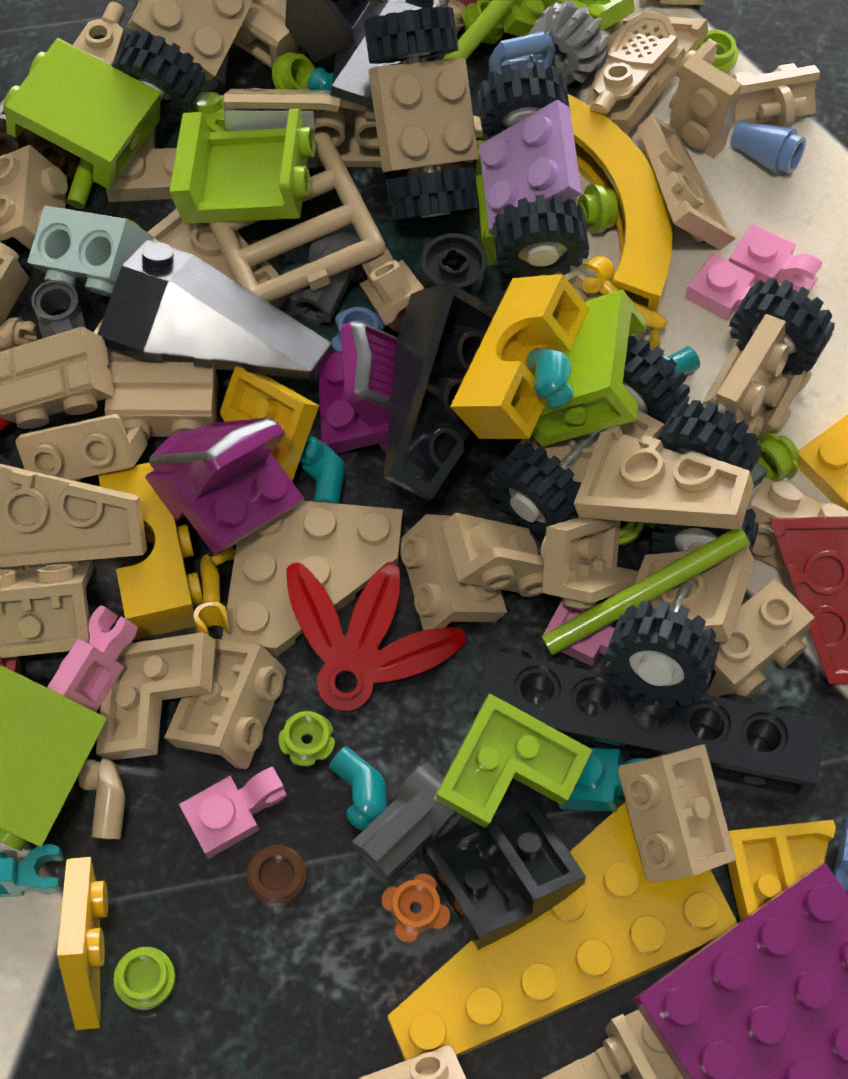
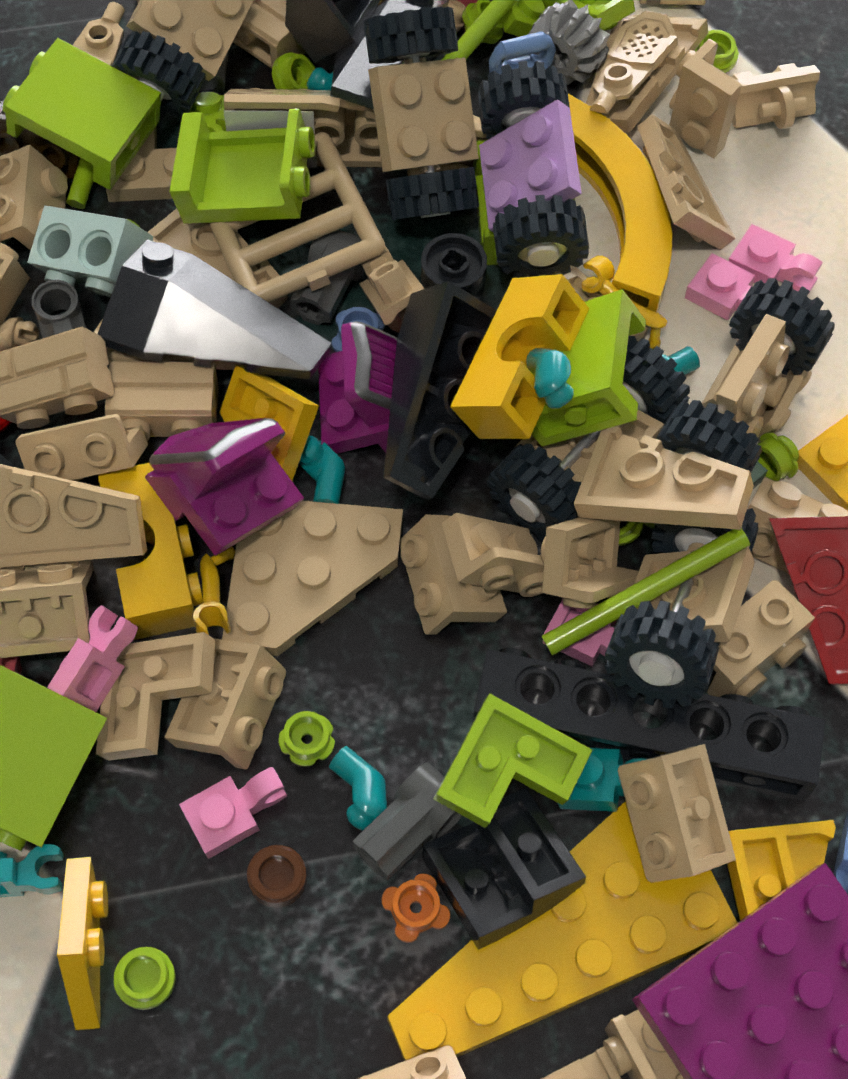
tan arm [79,758,125,839] -> none
red plant [286,562,466,711] -> none
lime plate [577,184,618,234] -> none
medium blue cone [730,119,806,174] -> none

